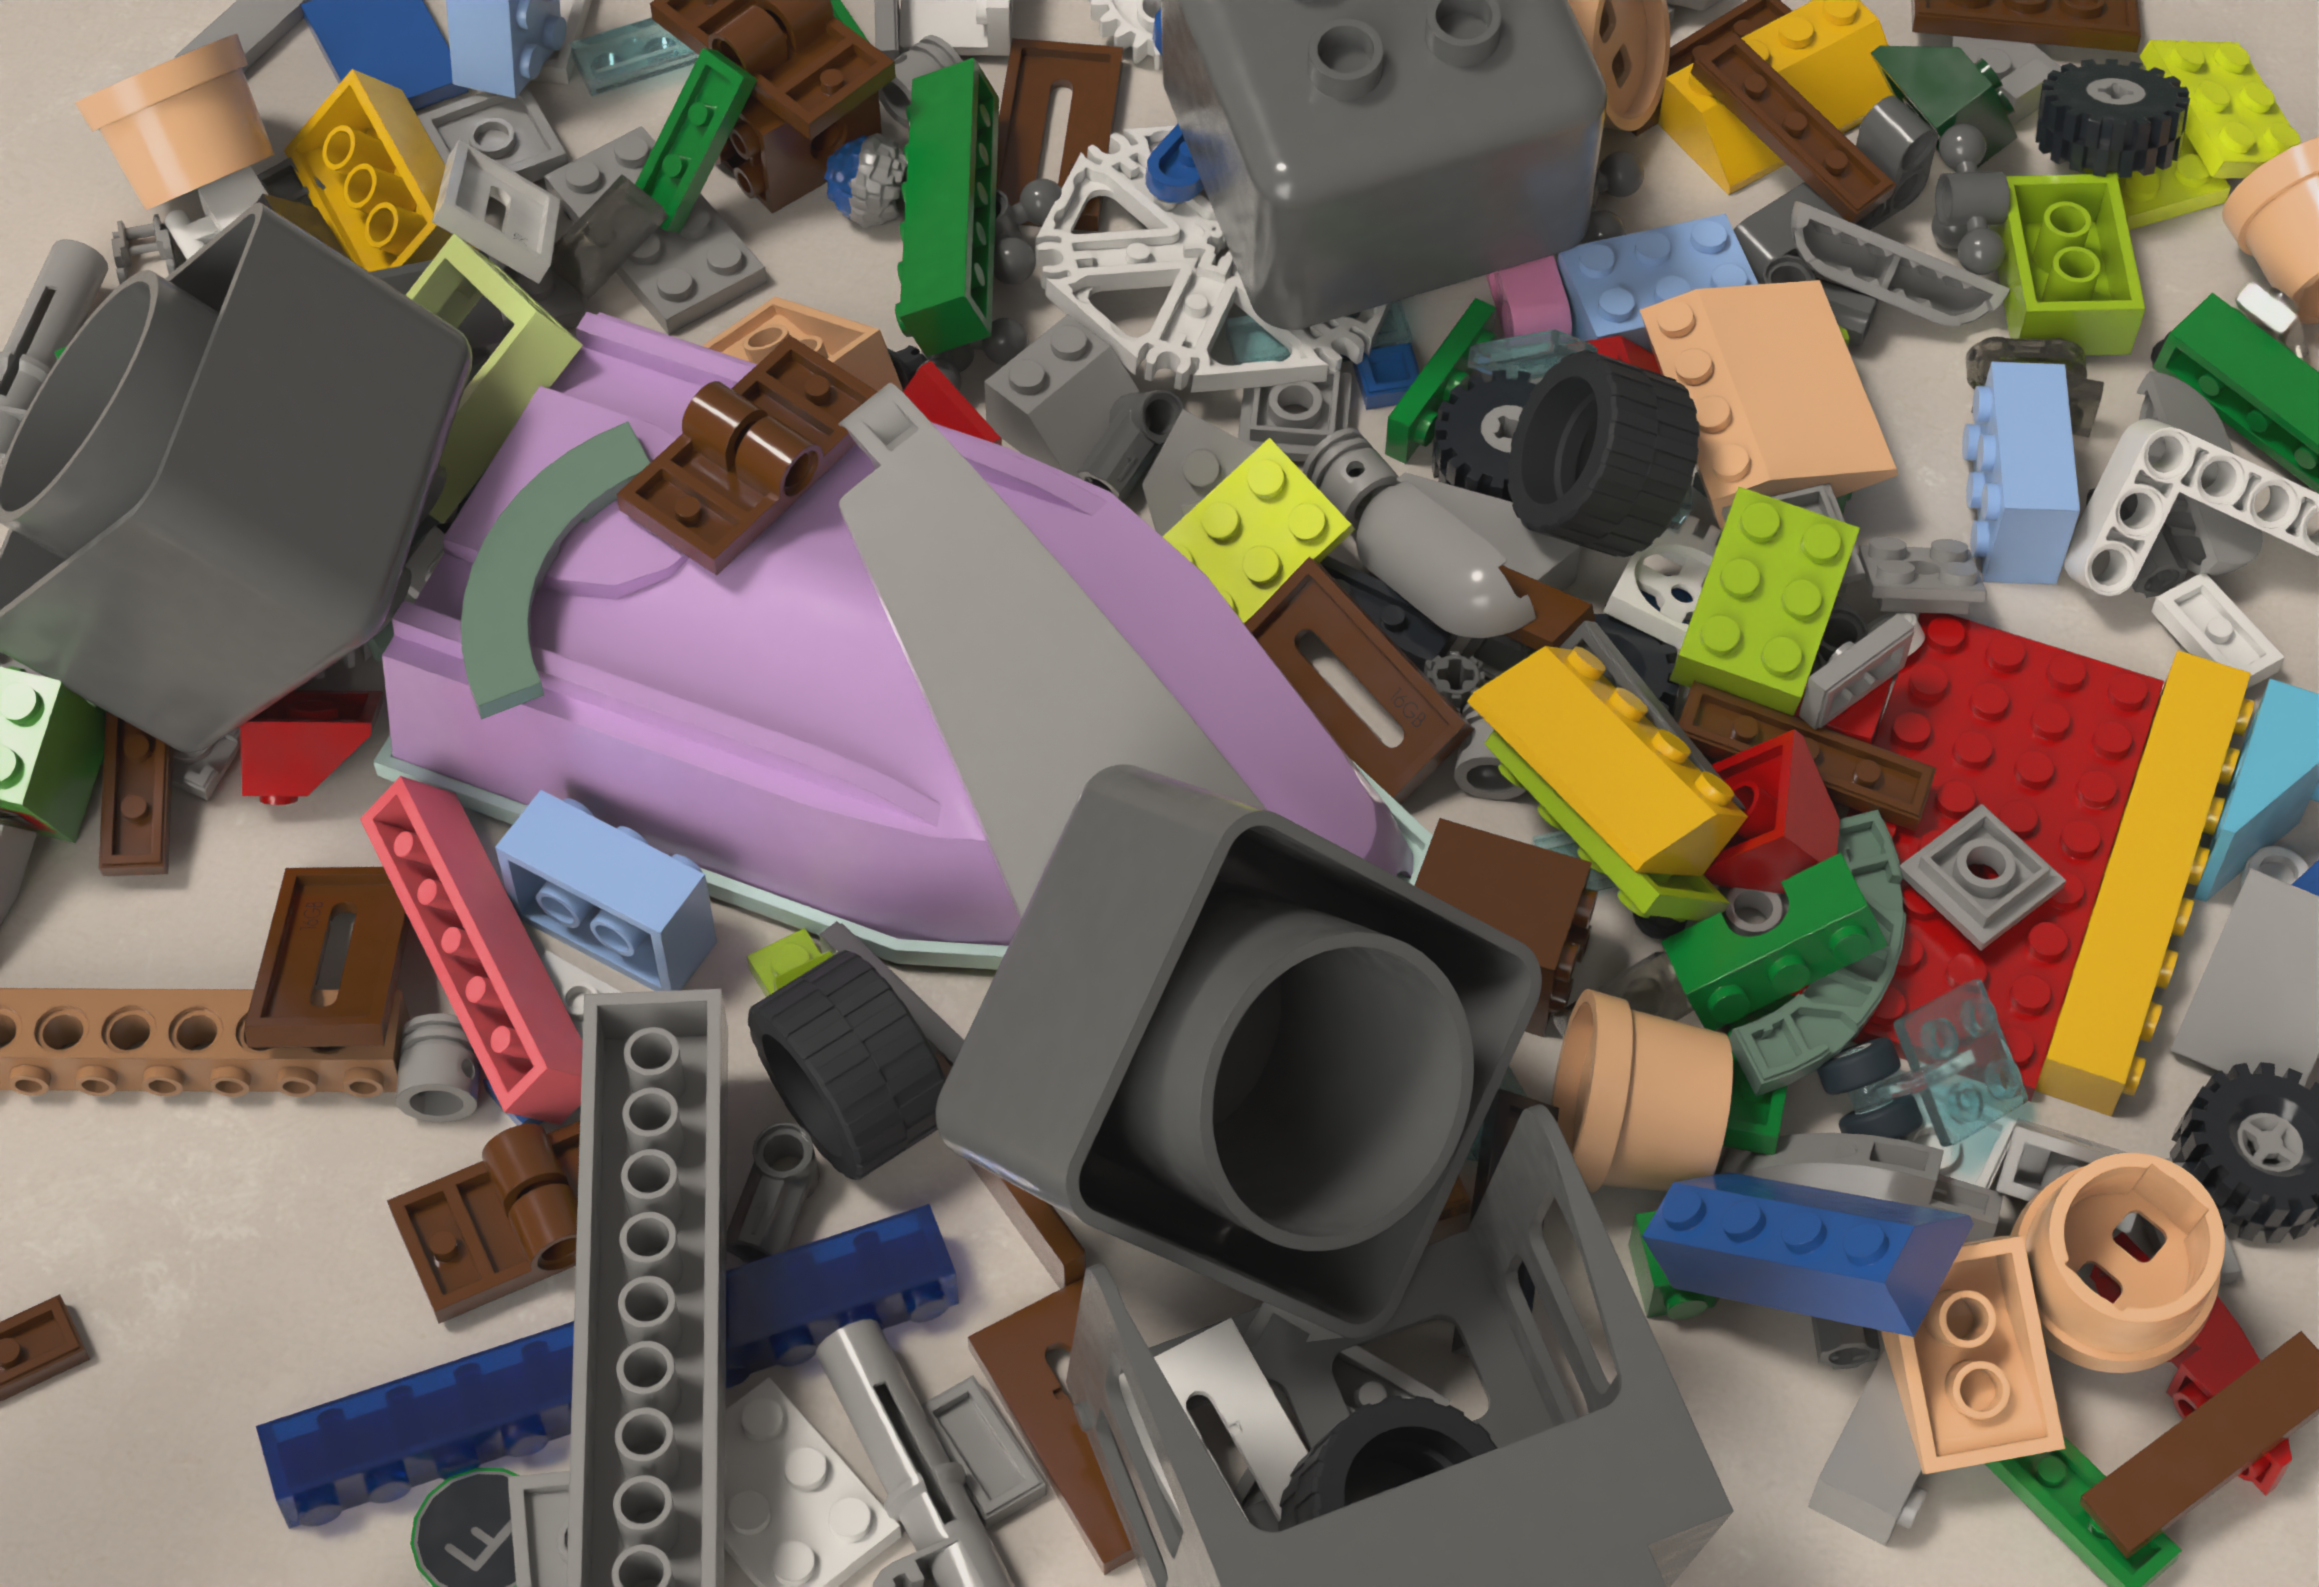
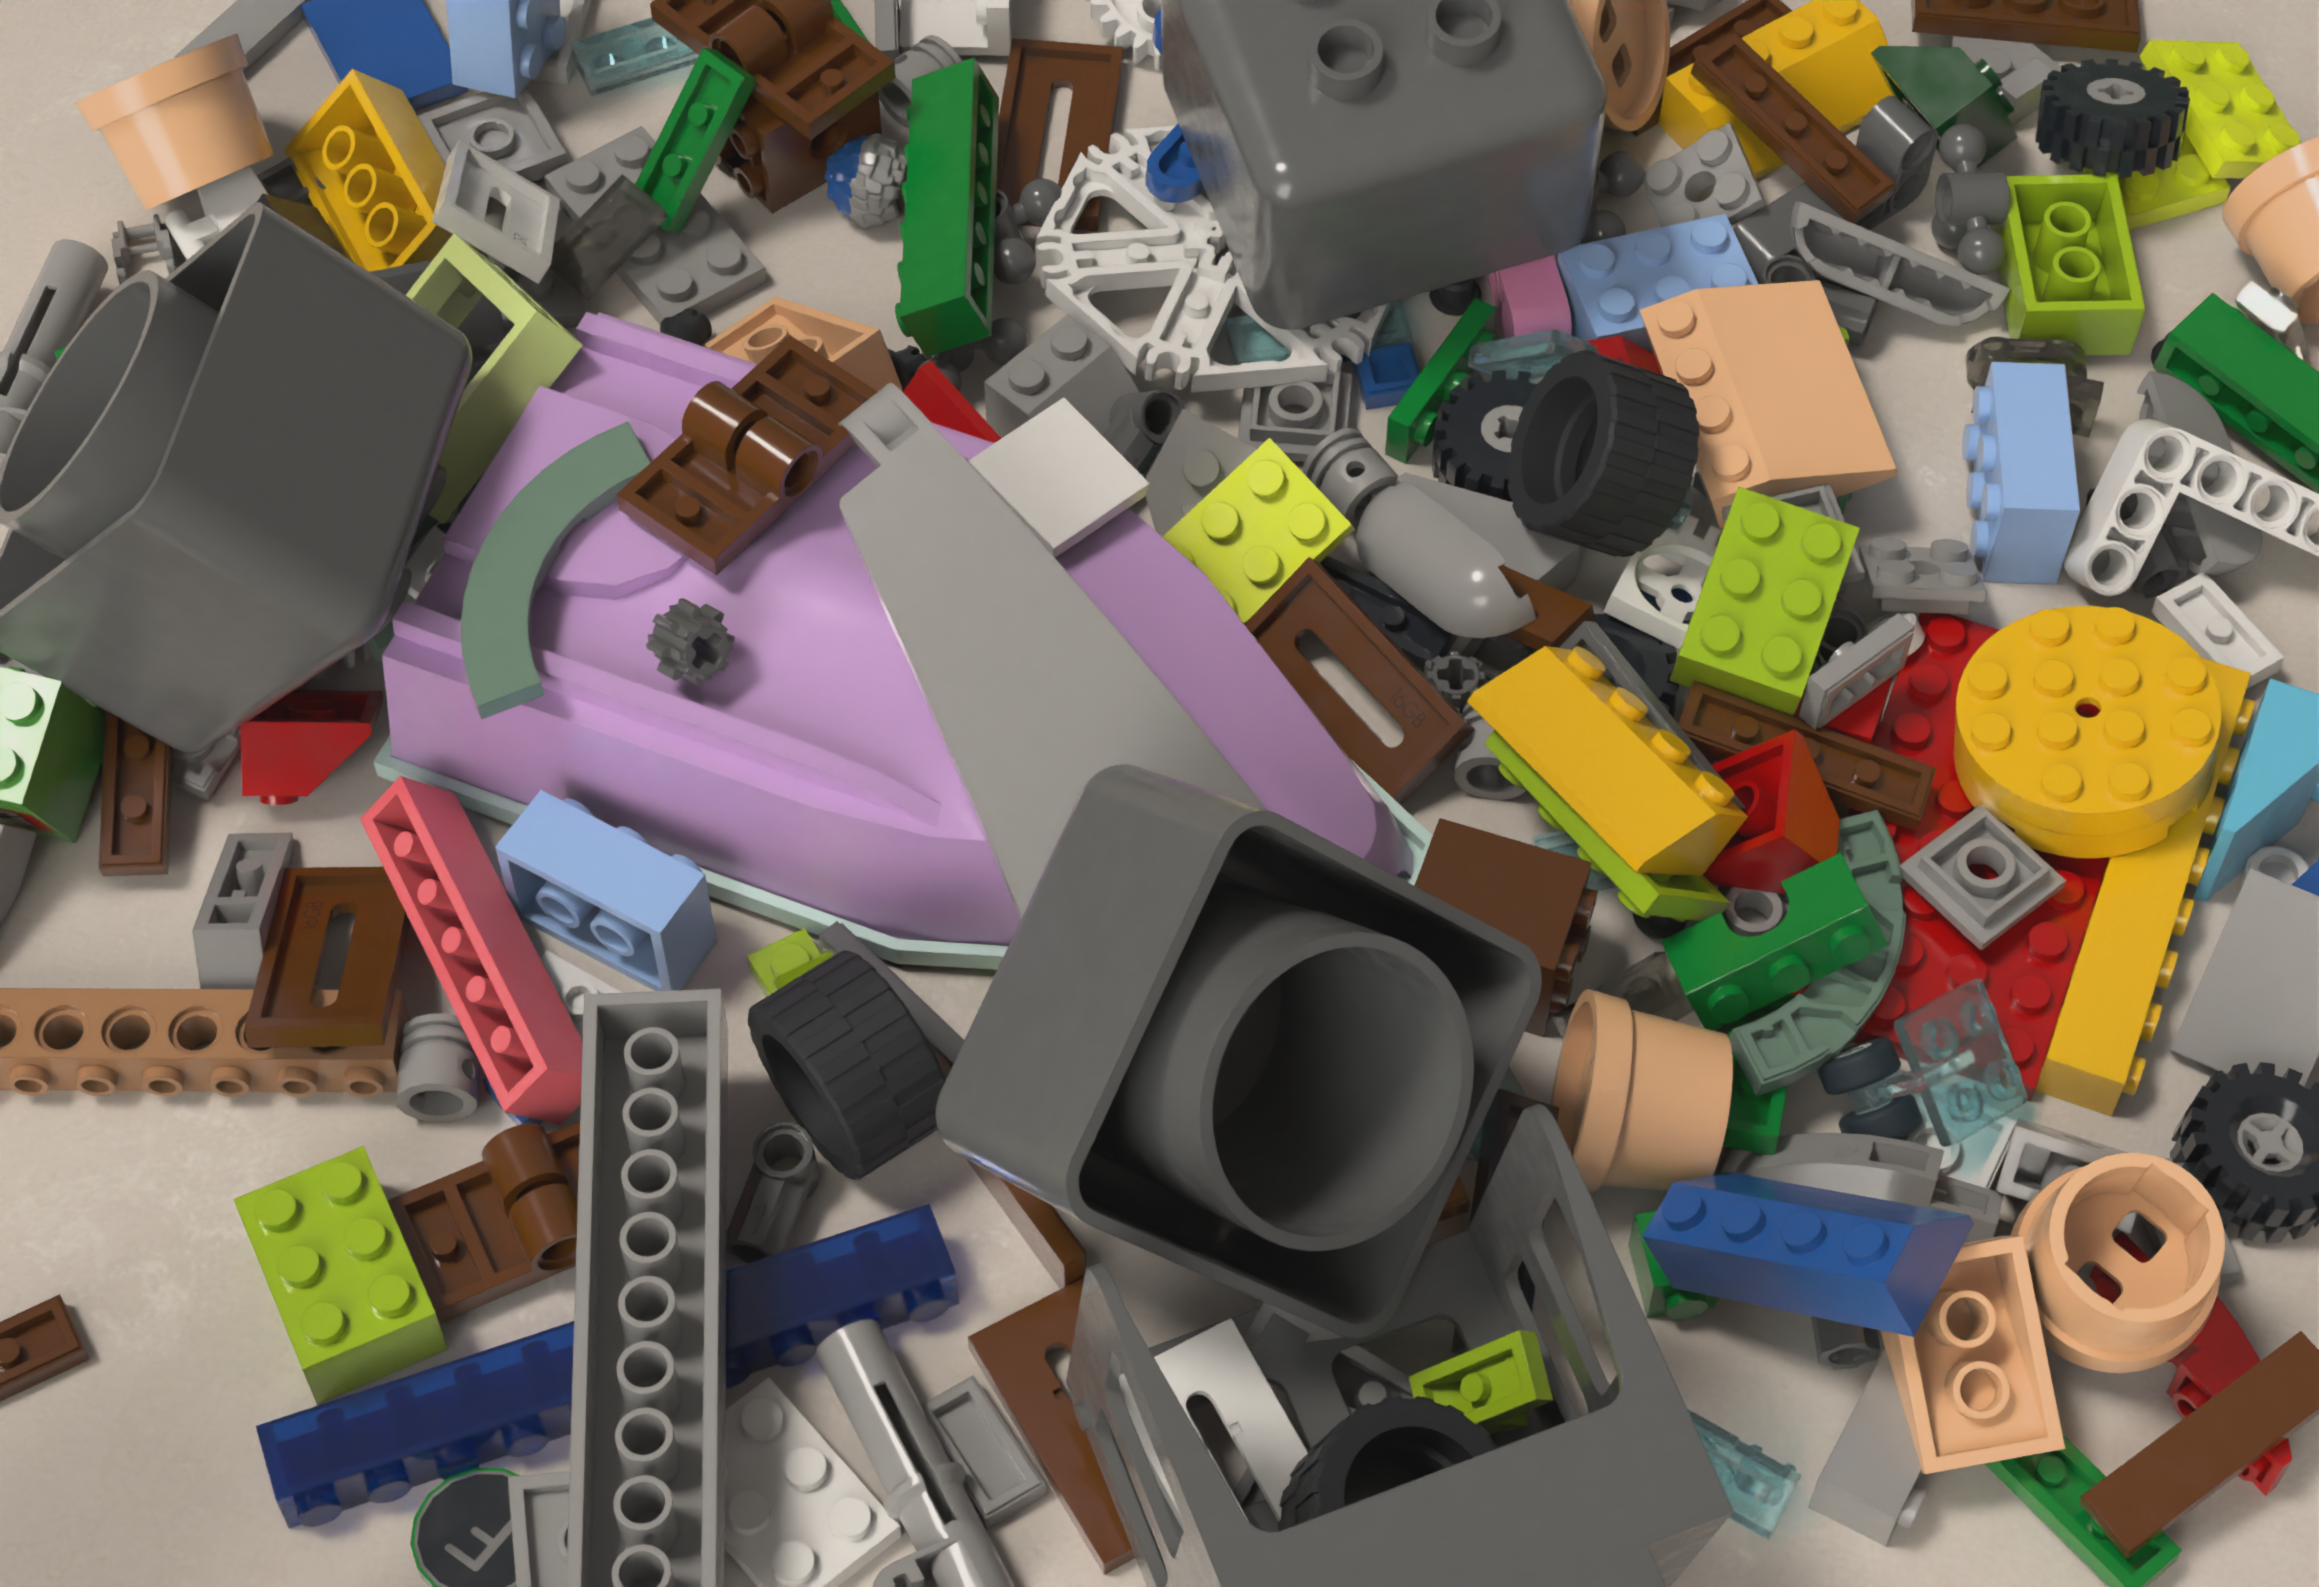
none -> light grey slope [192,833,294,989]
none -> lime brick [233,1146,448,1405]
none -> dark grey gear [646,598,735,686]
none -> black piece [660,308,712,346]
none -> white tile [968,397,1149,558]
none -> lime slope [1408,1330,1553,1434]
none -> black piece [1429,279,1482,316]
none -> light grey piece [1643,122,1766,227]
none -> clear light blue plate [1688,1409,1802,1540]
none -> yellow piece [1954,606,2222,858]

